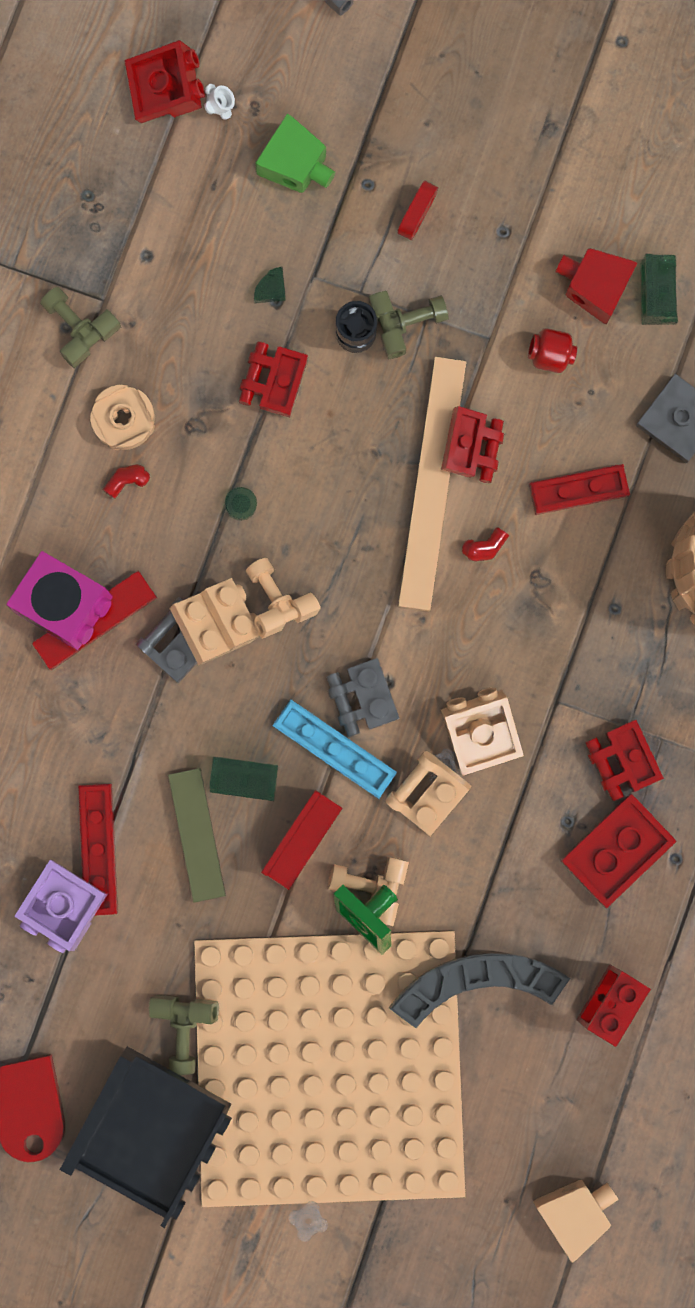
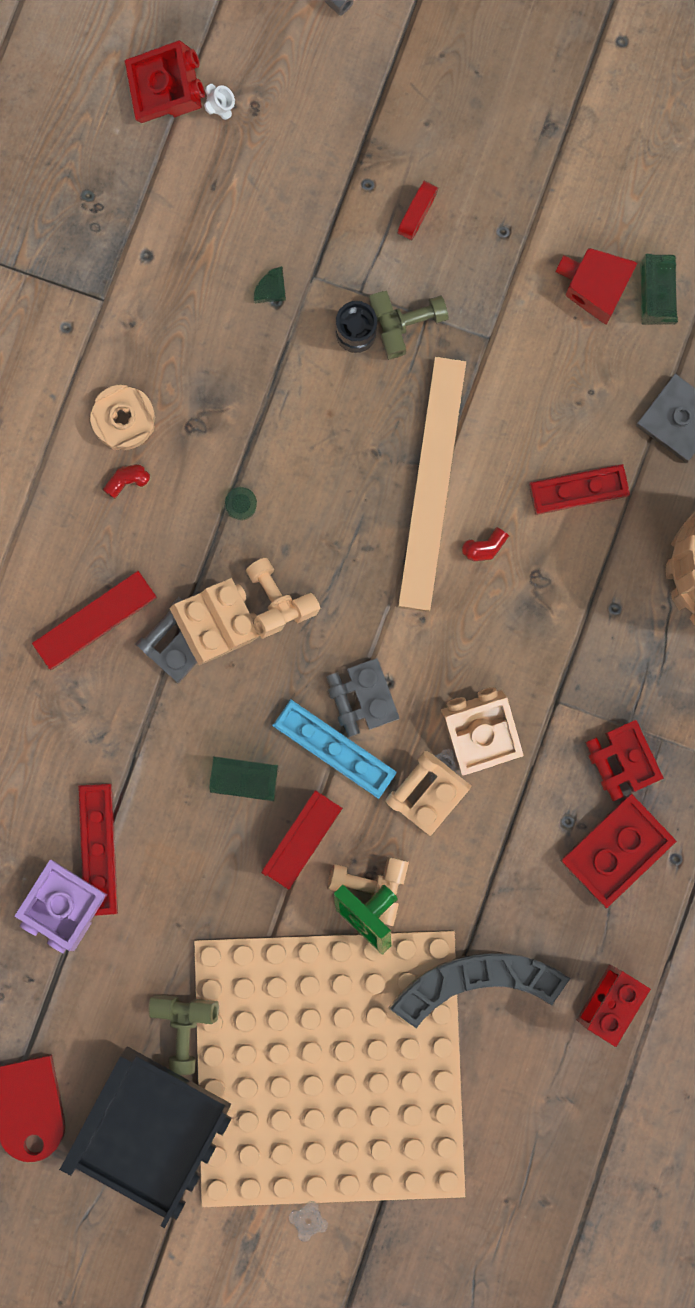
dark pink brick [6,551,113,651] -> none
olive bar [40,287,121,369] -> none
olive tile [168,768,226,903] -> none
red plate [238,341,308,418] -> none
bright green torso [255,114,336,193] -> none
red plate [441,406,505,483] -> none
red head [528,328,577,373] -> none
light nougat torso [533,1180,619,1263] -> none

